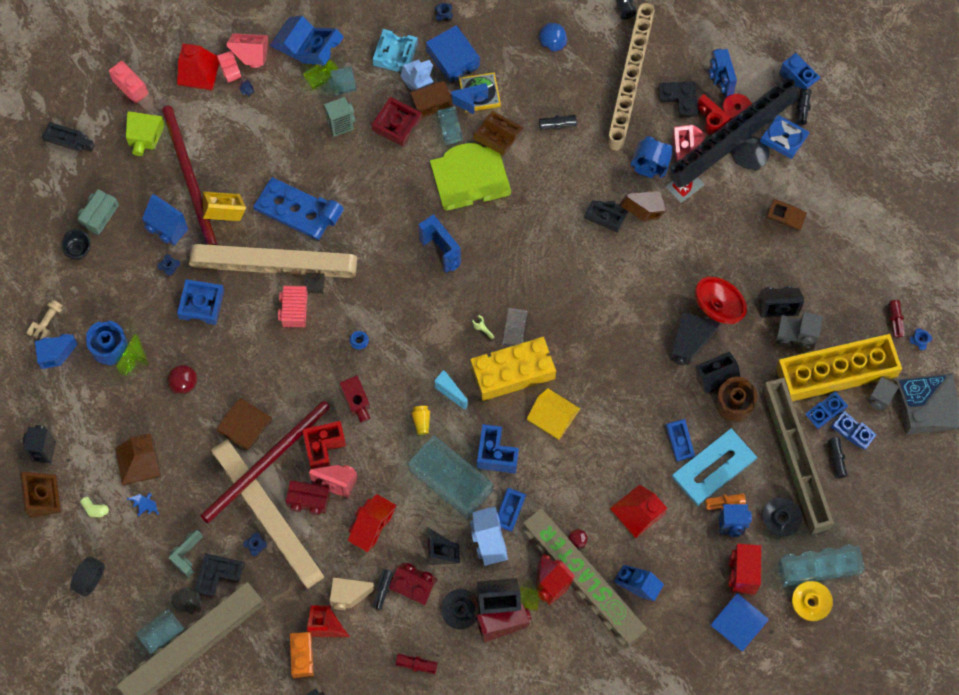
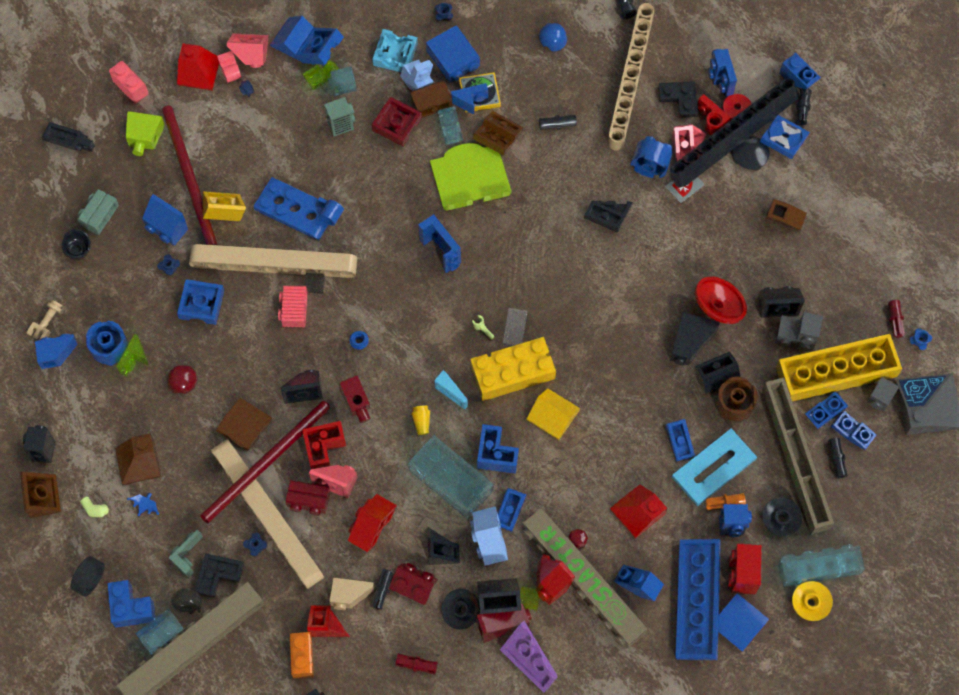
slope [620,190,666,221] -> none
none -> blue brick [108,580,156,628]
none -> black slope [281,370,323,404]
none -> medium lavender wing [500,621,558,693]
none -> blue plate [676,539,721,660]

